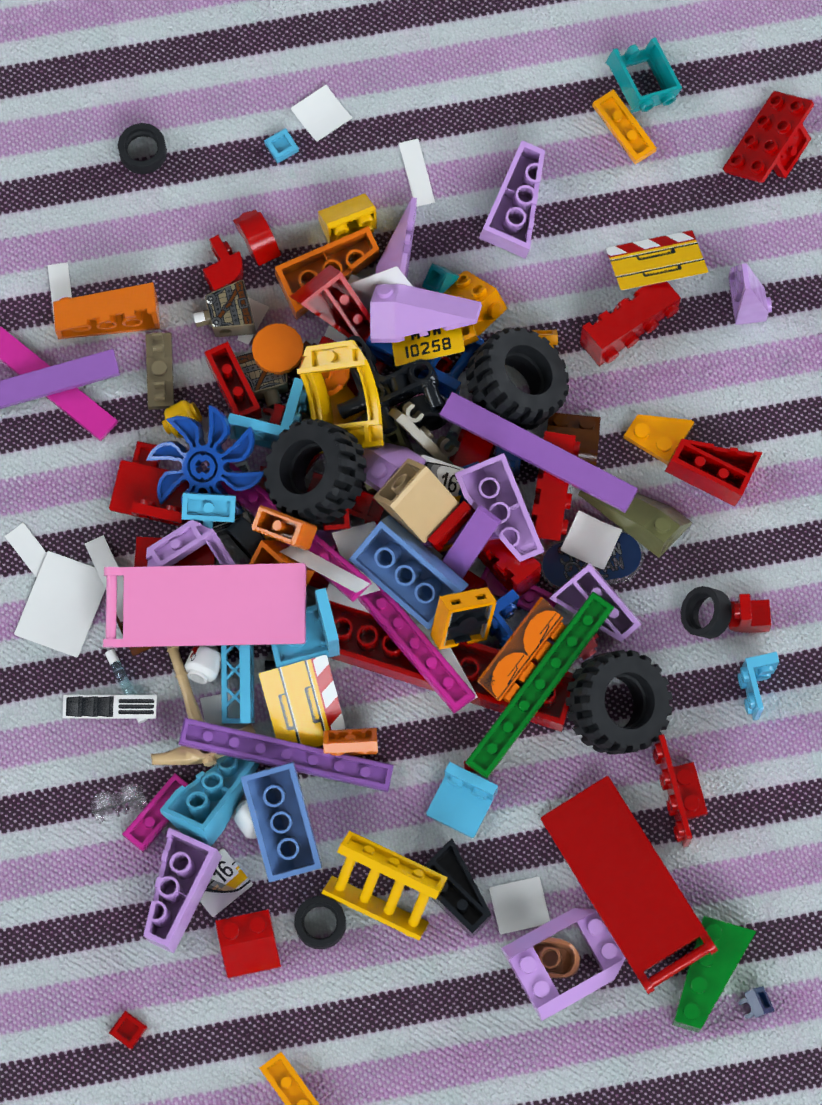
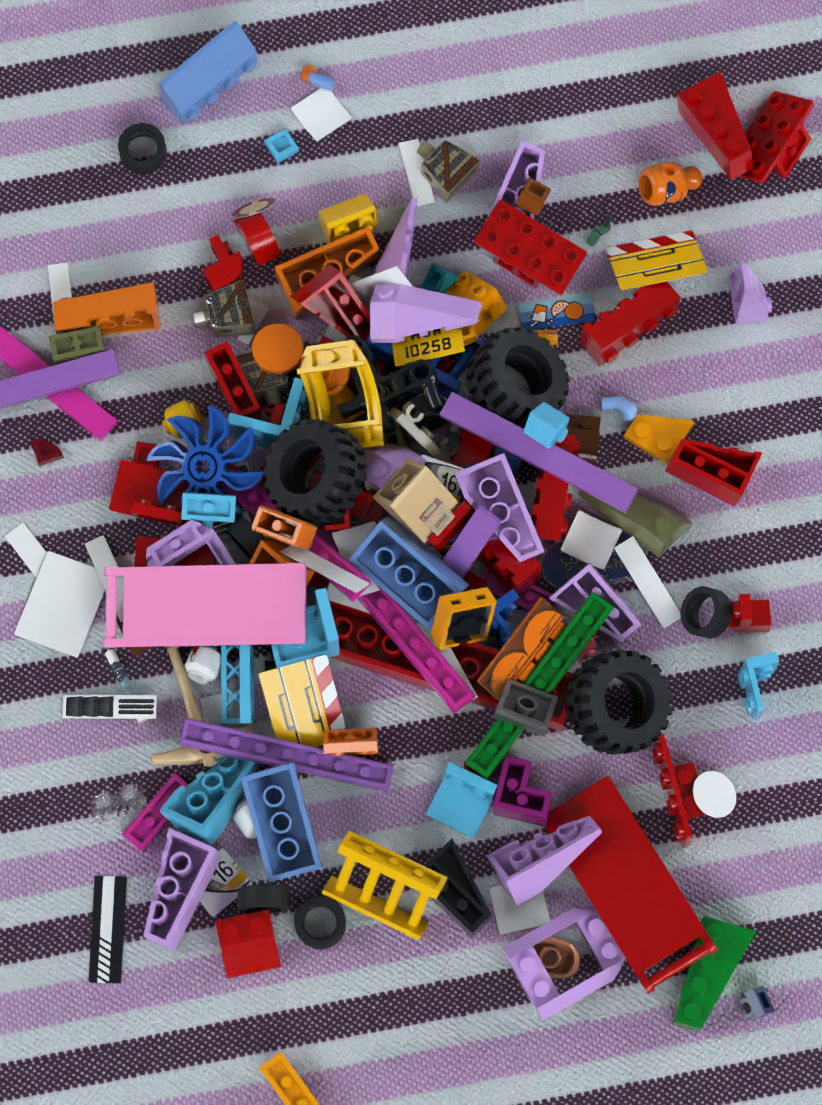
red tile [109,1011,148,1050] -> none
dark tan plate [146,332,174,410] -> none
light orange plate [592,89,657,165] -> none
teal window [605,37,682,113] -> none
none -> dark red tile [30,439,64,466]
none -> olive hinge [48,326,105,365]
none -> black sticker [89,876,127,983]
none -> medium blue slope [159,20,258,124]
none -> sticker [232,198,276,218]
none -> black tyre [238,884,289,914]
none -> medium blue arm [301,65,335,91]
none -> torso [417,140,480,203]
none -> clear tile [419,498,455,536]
none -> red bracket [474,200,587,295]
none -> lavender wedge [486,816,602,906]
none -> flat silver slope [493,679,559,737]
none -> magenta brick [493,755,552,827]
none -> dark orange slope [516,178,551,216]
none -> sticker [518,295,595,330]
none -> medium azure brick [523,402,570,449]
none -> clear green piece [586,215,612,246]
none -> light blue arm [601,396,637,421]
none -> white sticker [614,536,681,629]
none -> orange piece [638,162,702,206]
none -> red wedge [677,71,753,180]
none -> white sticker [693,771,736,818]

